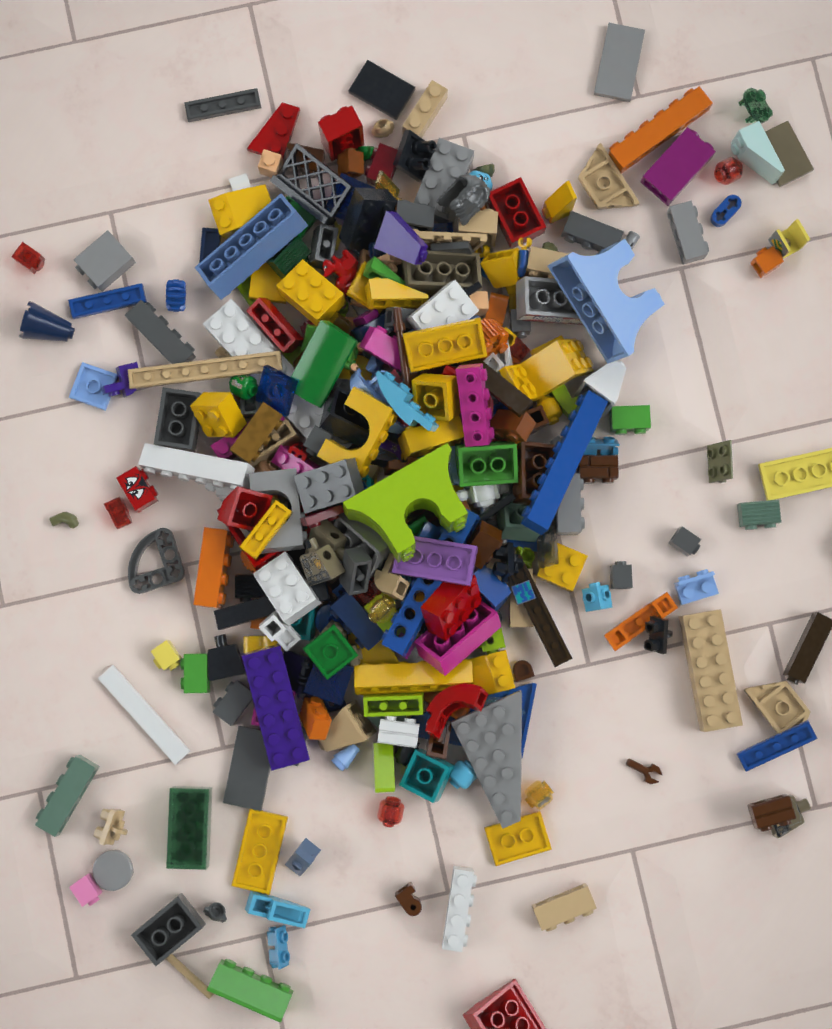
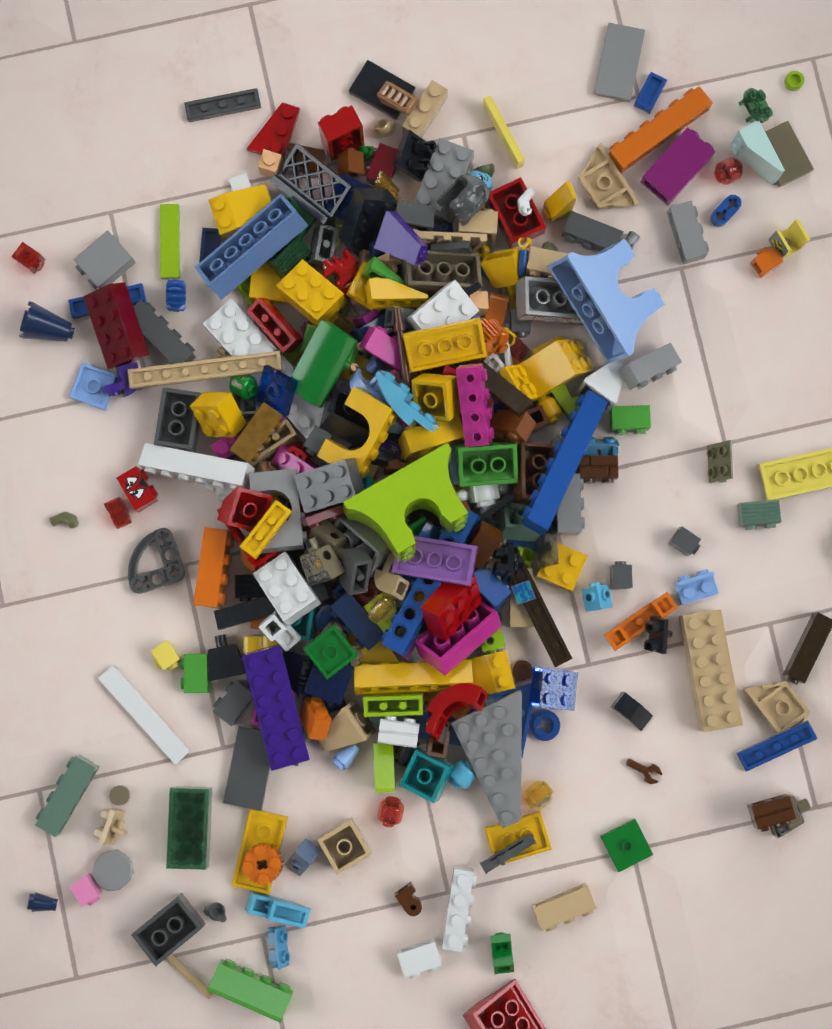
none -> dark blue cone [27,892,58,912]
none -> dark red brick [83,282,149,369]
none -> dark tan tile [109,785,130,806]
none -> lime tile [160,204,180,279]
none -> orange brick [242,842,284,885]
none -> tan brick [317,817,372,875]
none -> medium nougat slope [377,81,420,115]
none -> white brick [397,938,442,979]
none -> dark grey pin [480,832,536,874]
none -> light yellow tile [483,95,525,169]
none -> green brick [490,932,514,974]
none -> white arm [517,188,535,216]
none -> clear blue brick [529,667,578,711]
none -> blue gear [529,710,560,741]
none -> green plate [600,818,653,872]
none -> black slope [610,692,653,731]
none -> light grey brick [619,343,682,390]
none -> blue tile [633,72,667,114]
none -> lime tile [784,71,804,91]

